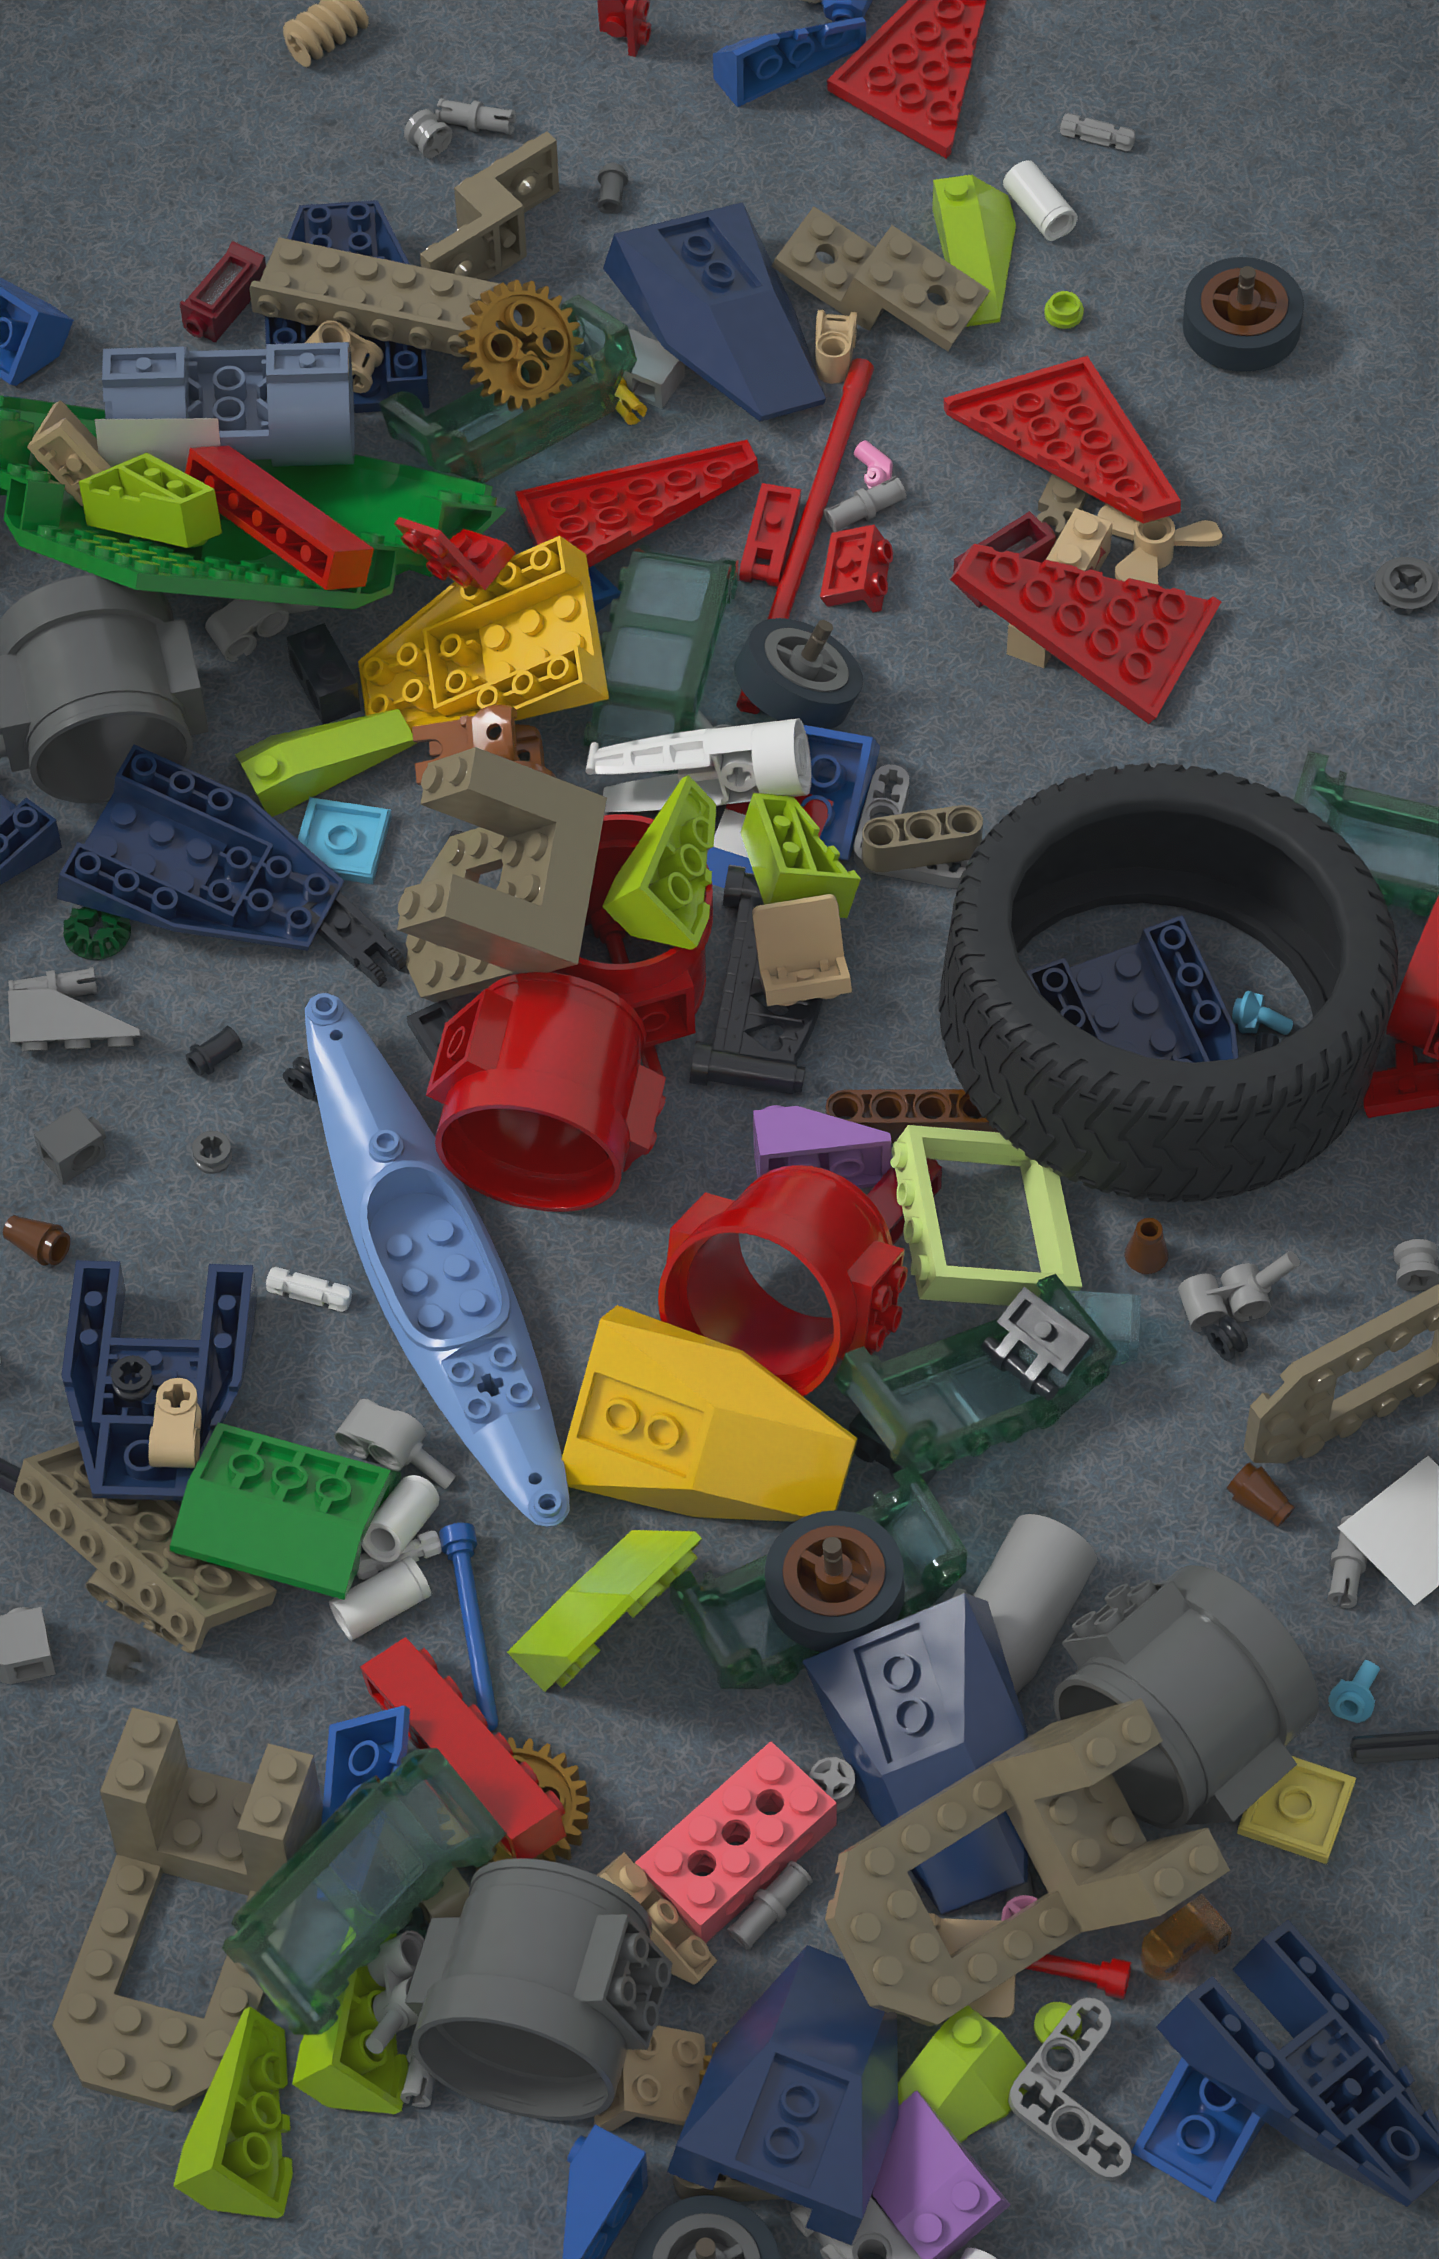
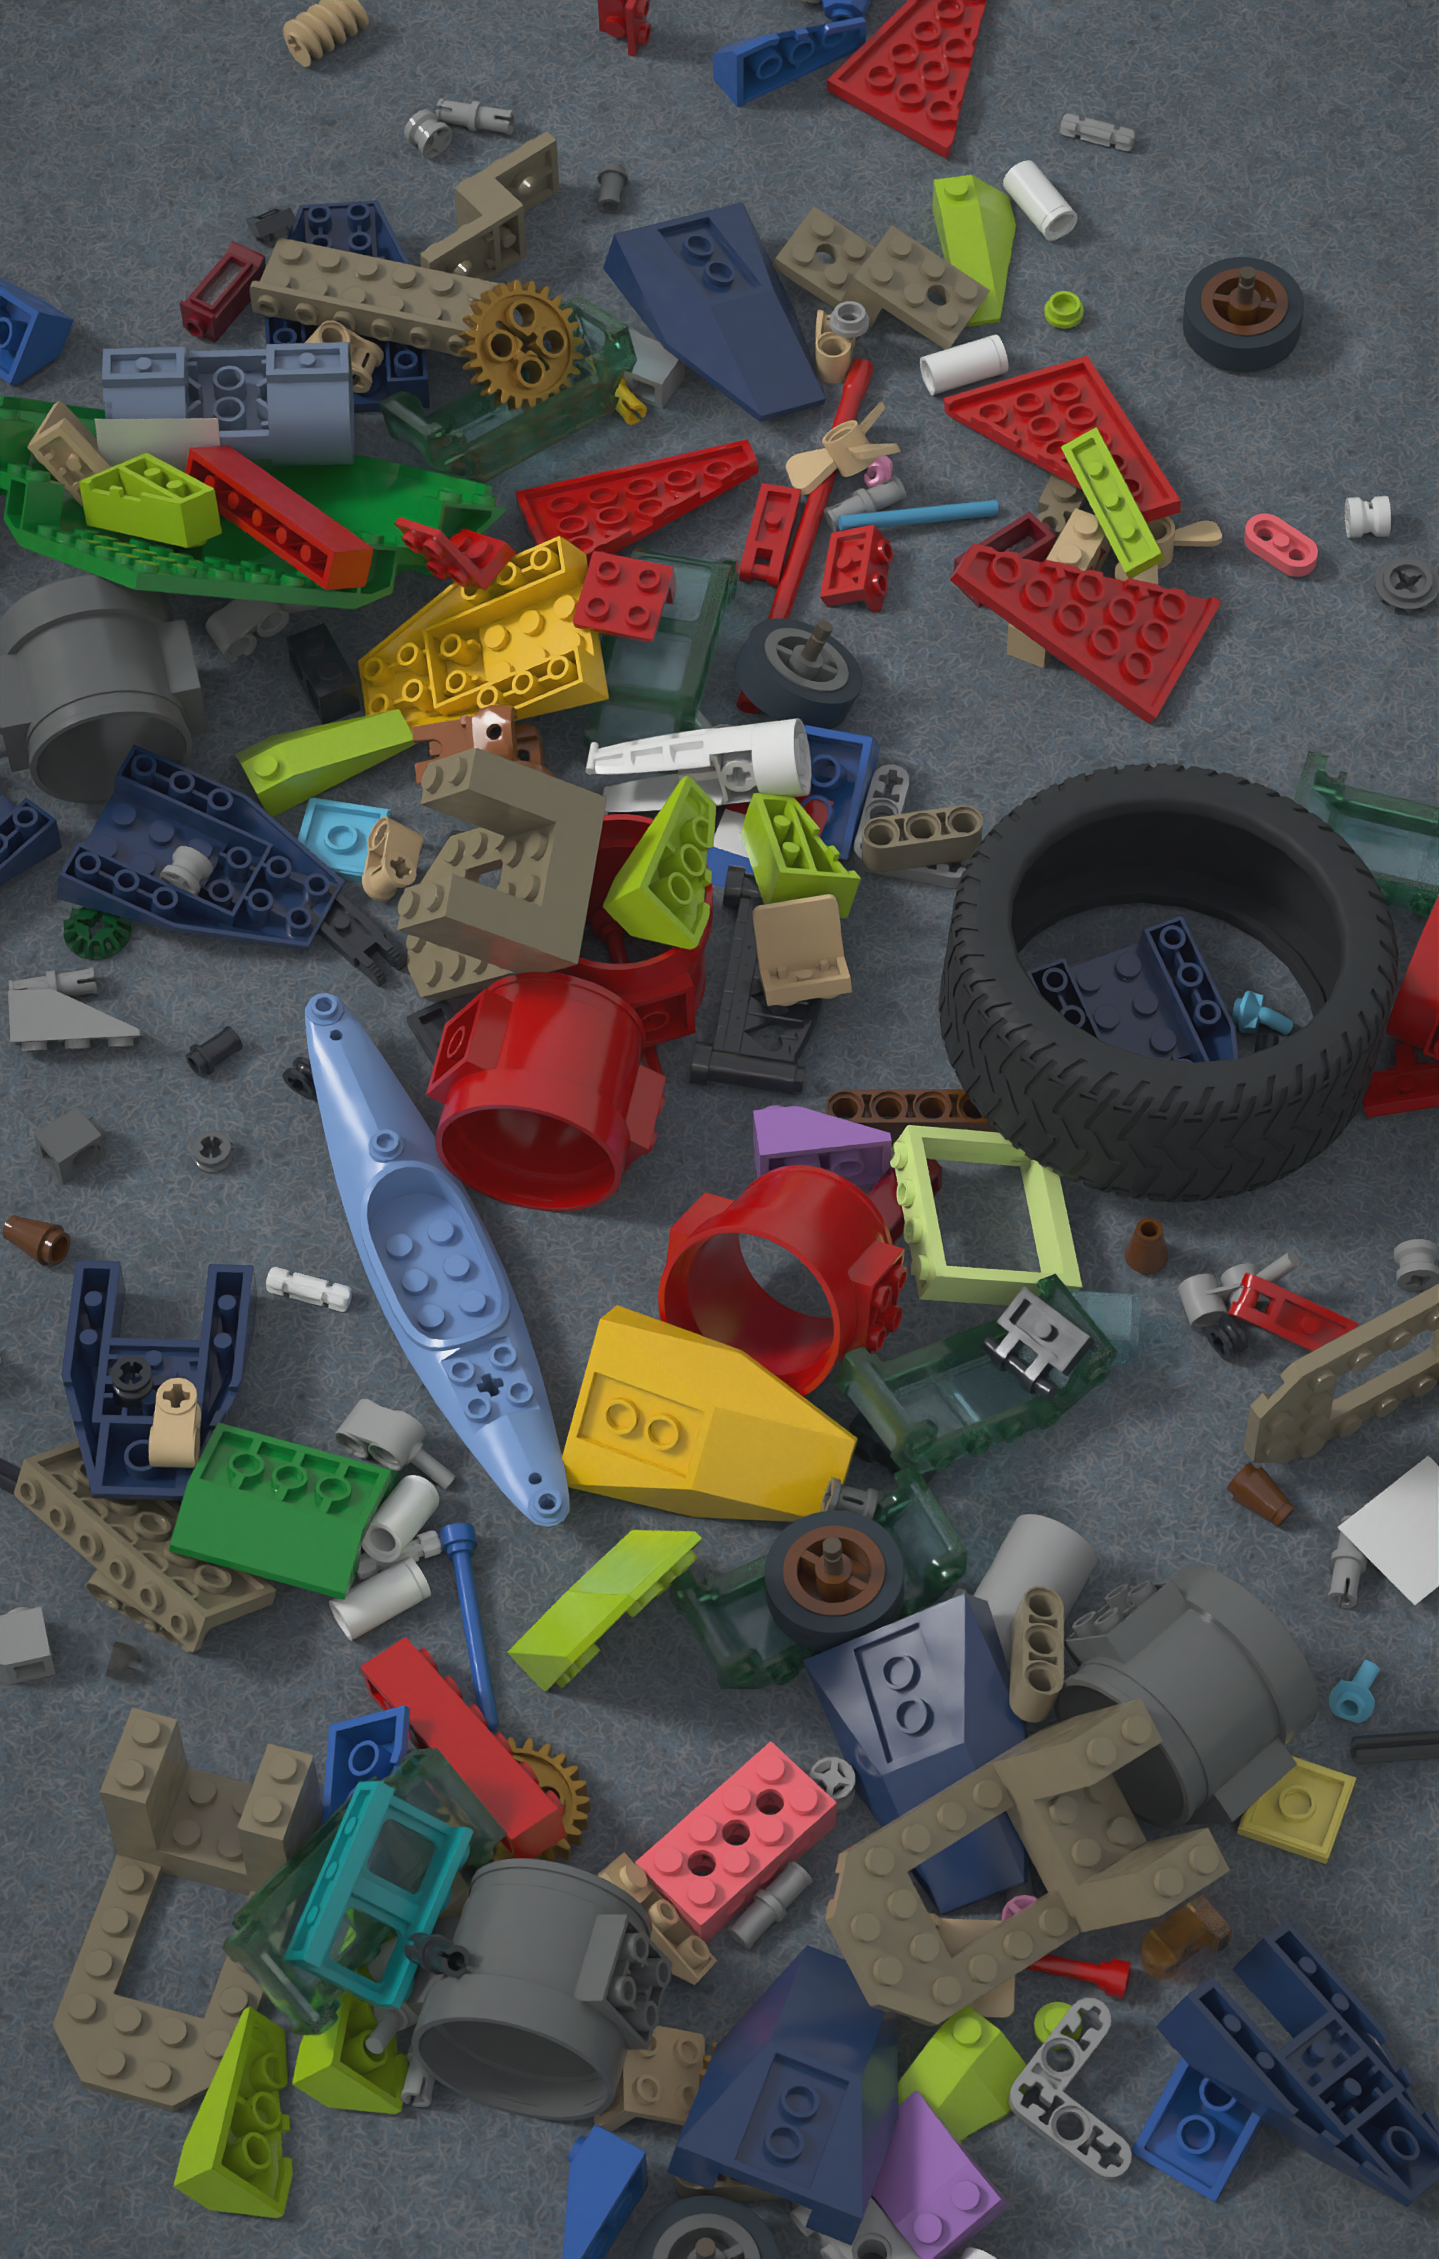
none -> light grey wheel [160,846,213,896]
none -> black hinge [246,205,297,242]
none -> teal window [283,1781,474,2009]
none -> tan piece [362,816,423,902]
none -> black pin [404,1932,471,1977]
none -> red bracket [573,551,677,643]
none -> tan piece [786,401,901,495]
none -> dark grey bush [821,1477,878,1519]
none -> light grey plate [830,301,869,338]
none -> dark azure bar [838,500,999,531]
none -> white pin [920,334,1008,395]
none -> dark tan beam [1009,1586,1064,1723]
none -> lime plate [1061,427,1166,579]
none -> red plate [1228,1273,1359,1352]
none -> coral plate [1244,514,1318,577]
none -> white wheel [1345,496,1391,538]

